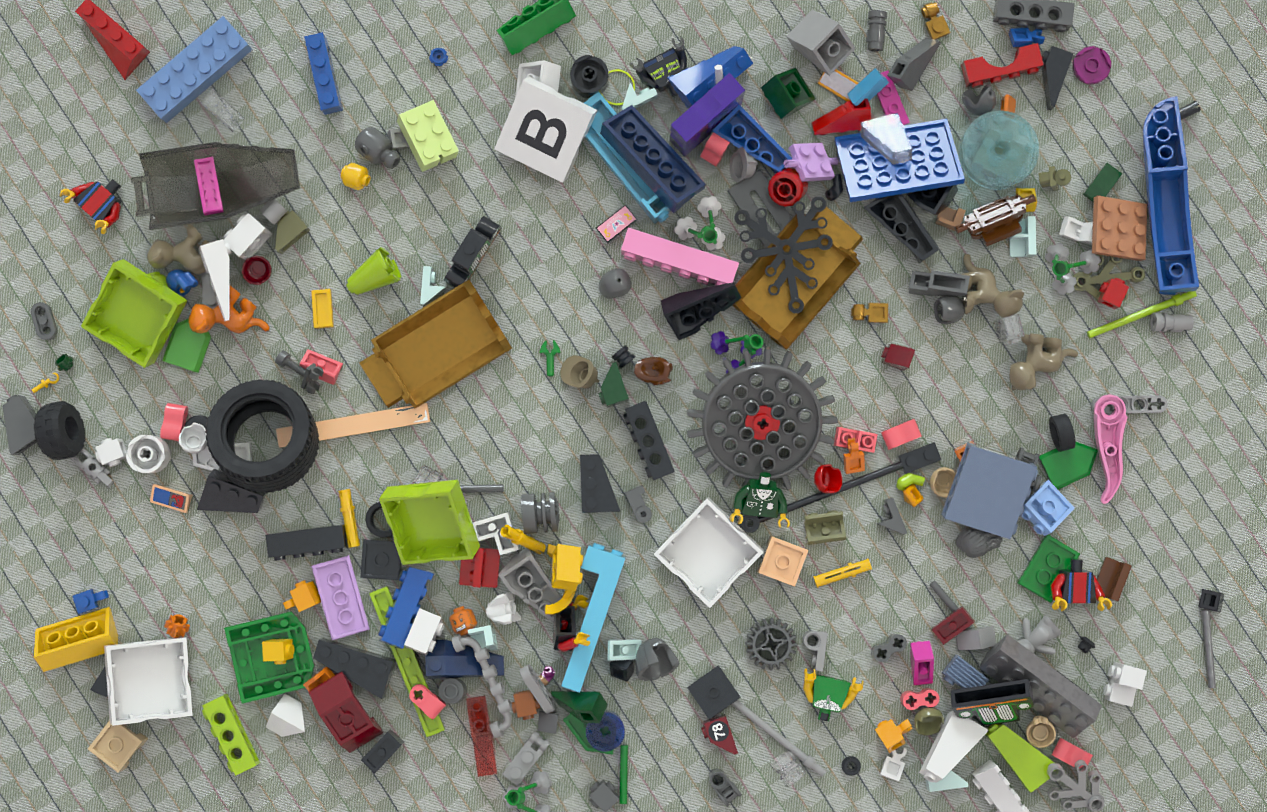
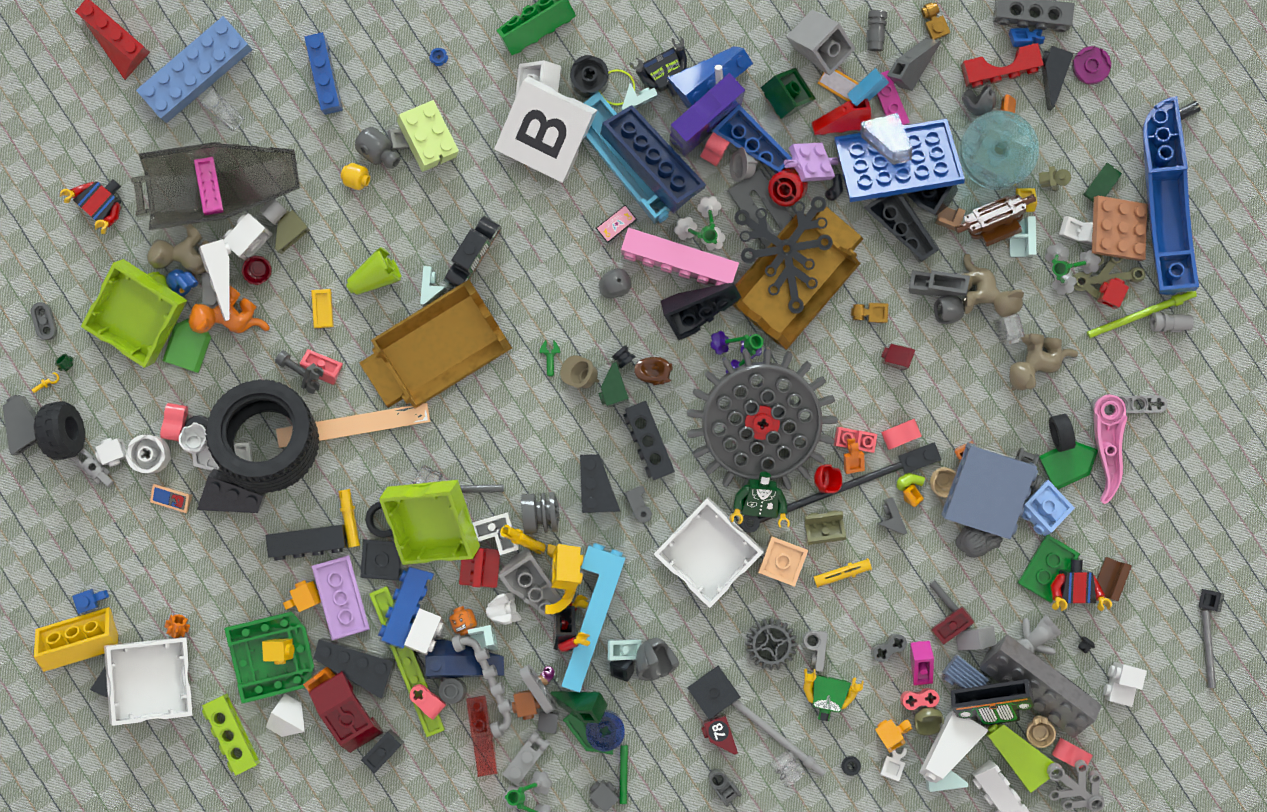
tan panel [88,720,148,773] -> none

